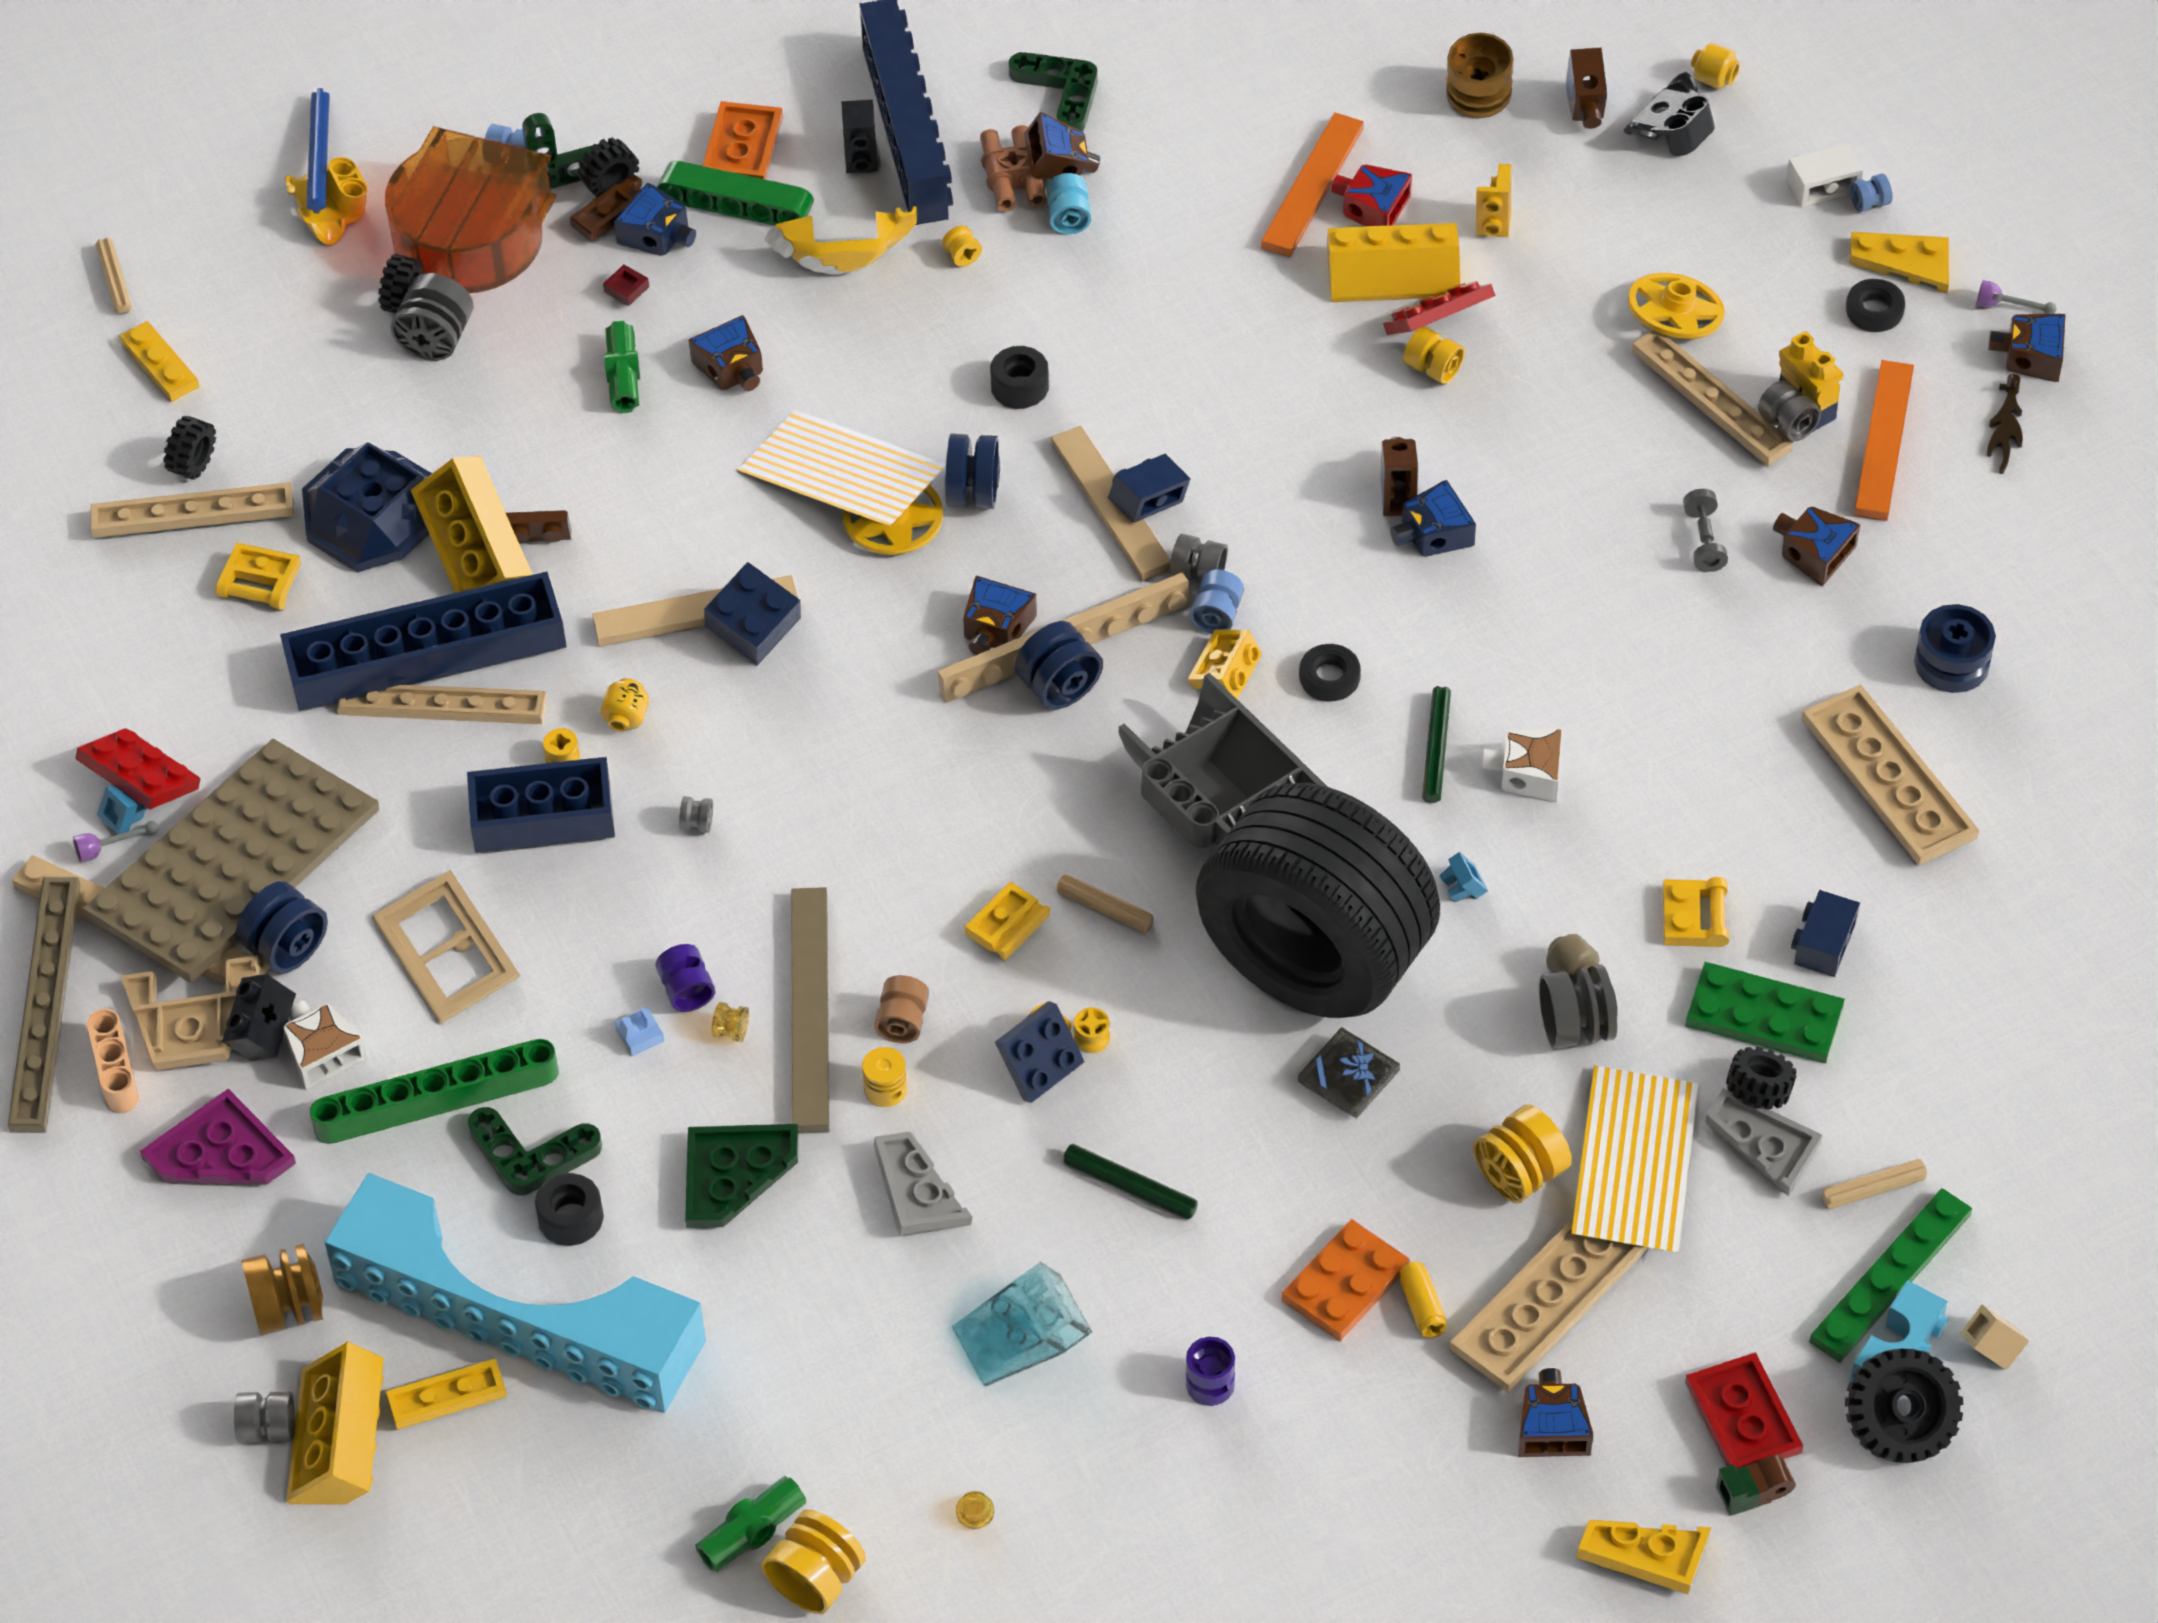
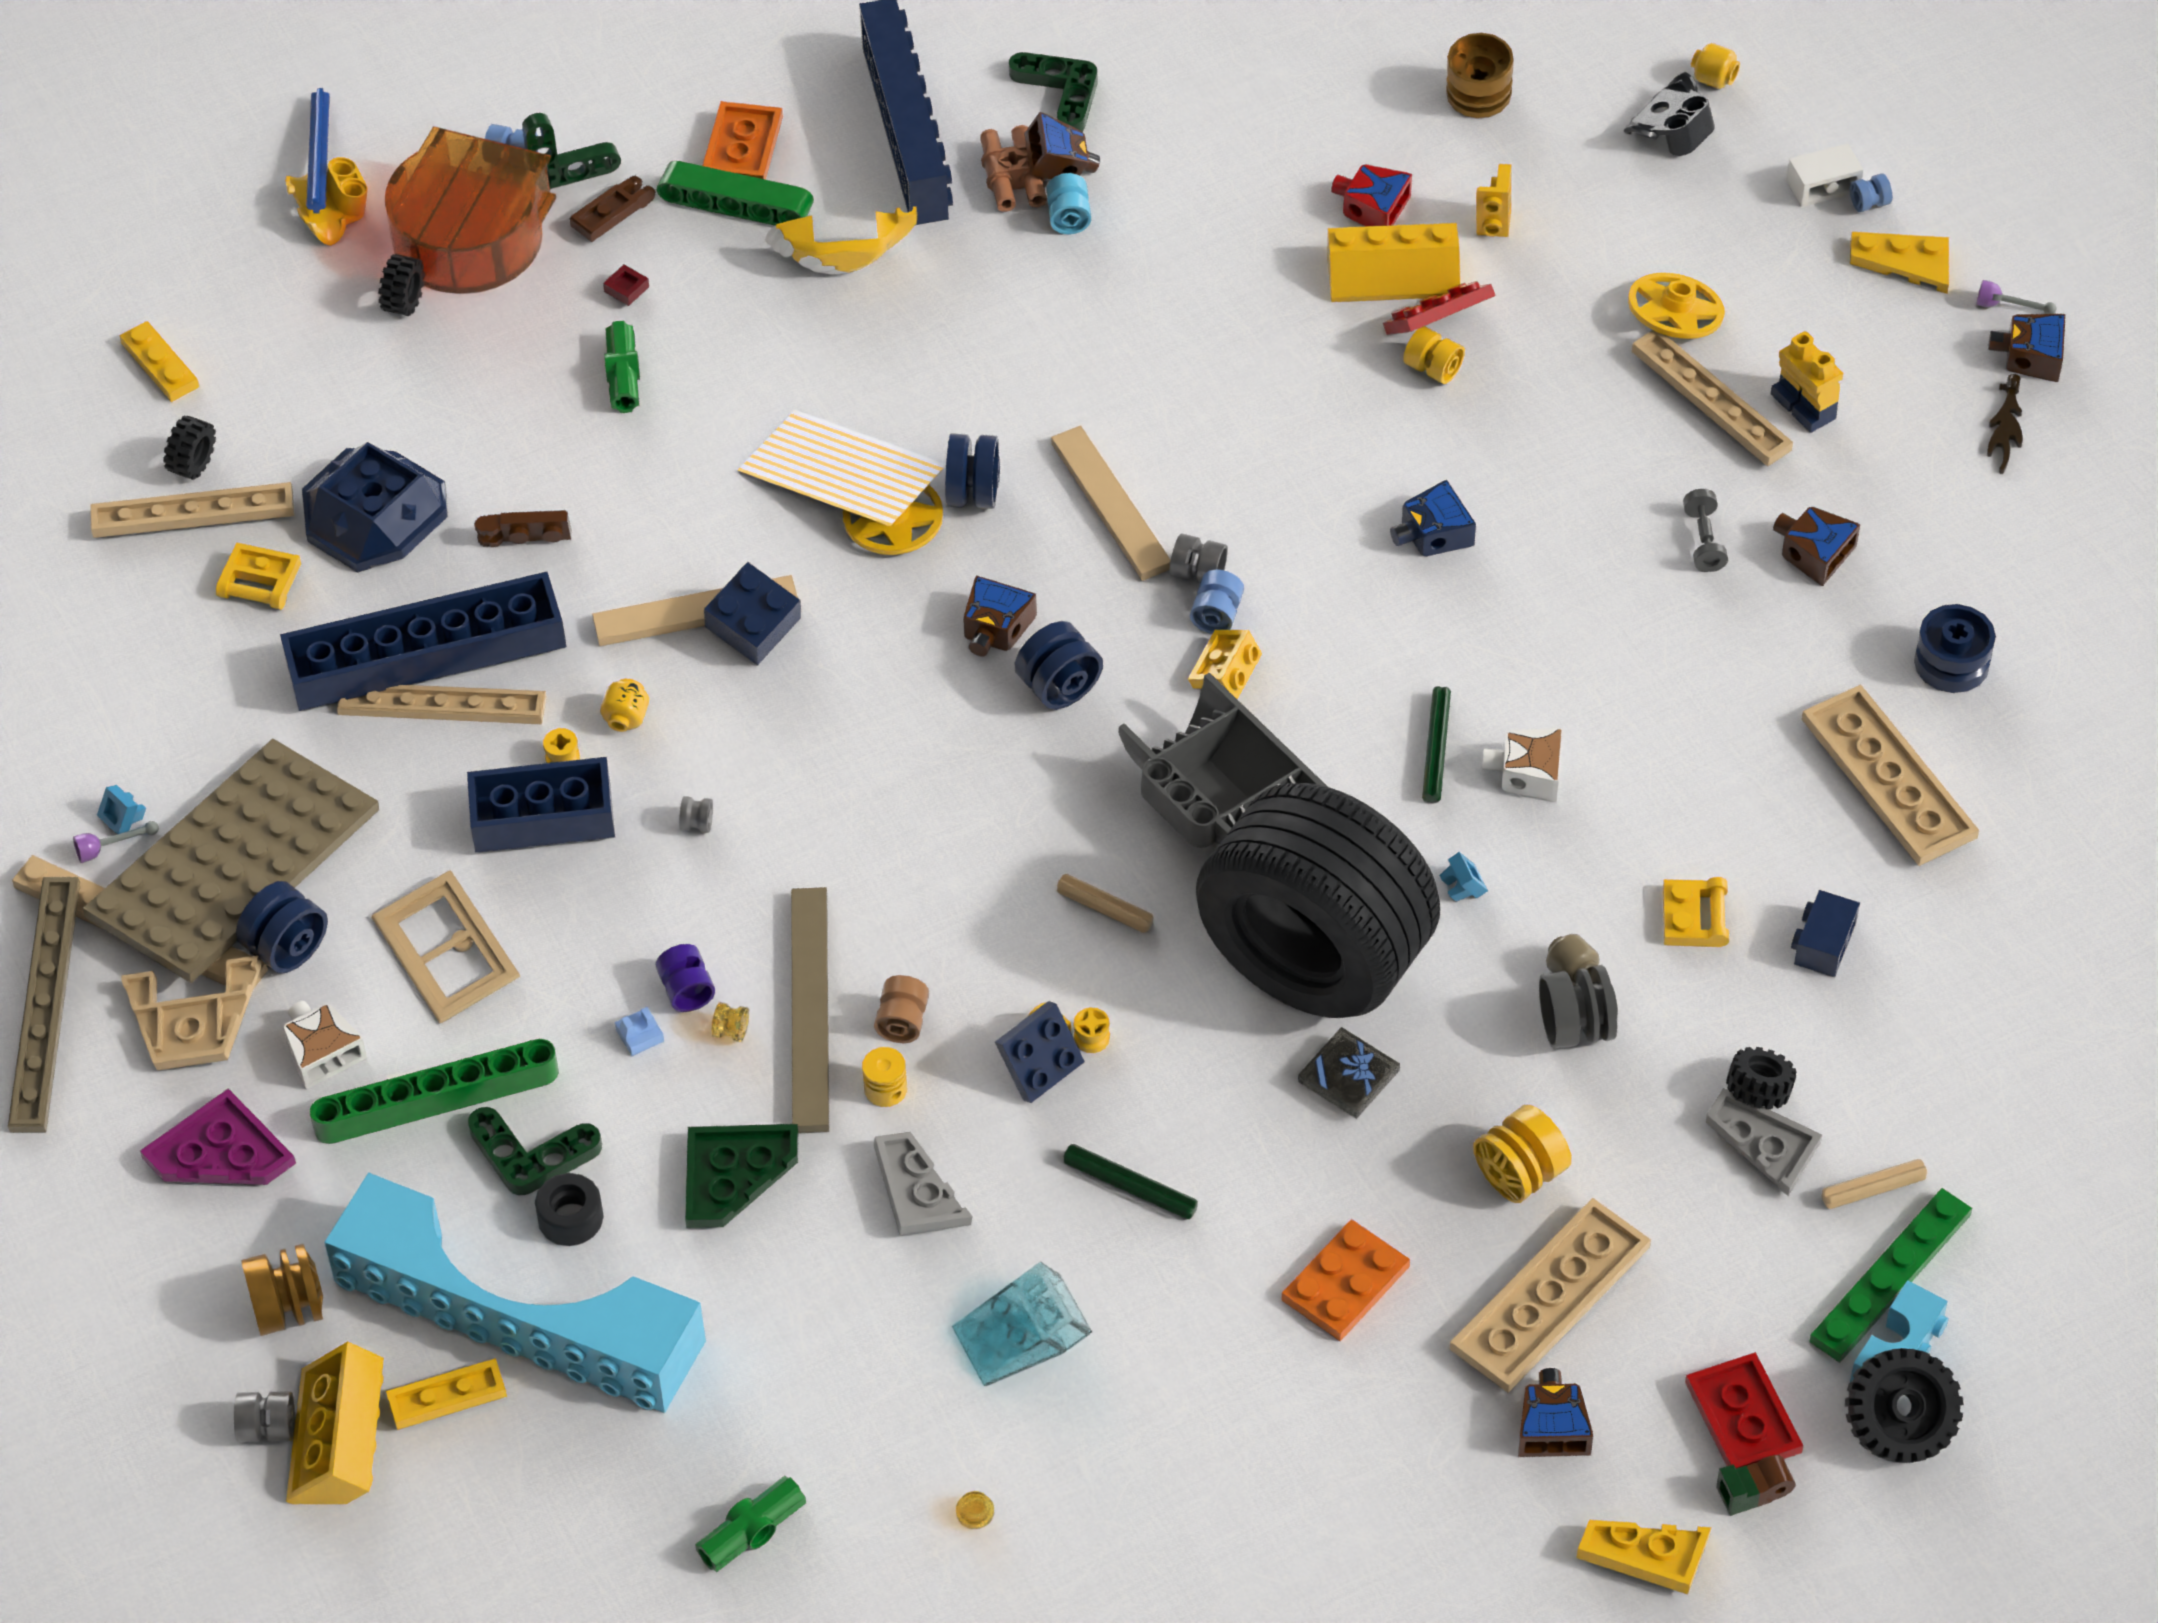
red plate [75,728,201,810] -> none
light nougat beam [87,1009,139,1113] -> none
tan axle [95,237,132,314] -> none
black brick [222,974,296,1061] -> none
dark grey wheel [390,273,474,361] -> none
yellow slope [411,456,532,593] -> none
black tyre [577,137,639,197] -> none
torso [614,182,696,256] -> none
torso [688,315,763,391] -> none
yellow wheel [761,1510,866,1614] -> none
black brick [841,99,878,173] -> none
tan plate [937,572,1190,703] -> none
yellow wheel [942,225,982,267] -> none
yellow plate [965,881,1050,961] -> none
black tyre [990,346,1049,409] -> none
dark blue brick [1108,453,1191,523] -> none
dark purple wheel [1186,1336,1235,1406] -> none
orange tile [1261,112,1364,257] -> none
black tyre [1299,644,1361,701] -> none
reddish brown torso [1381,437,1418,516] -> none
yellow piece [1399,1262,1447,1338] -> none
reddish brown torso [1565,47,1607,129] -> none
sticker [1571,1065,1699,1253] -> none
green plate [1685,962,1845,1064] -> none
flat silver wheel [1758,380,1821,441] -> none
black tyre [1846,279,1905,332] -> none
orange tile [1854,360,1914,521] -> none
tan panel [1959,1304,2029,1369] -> none

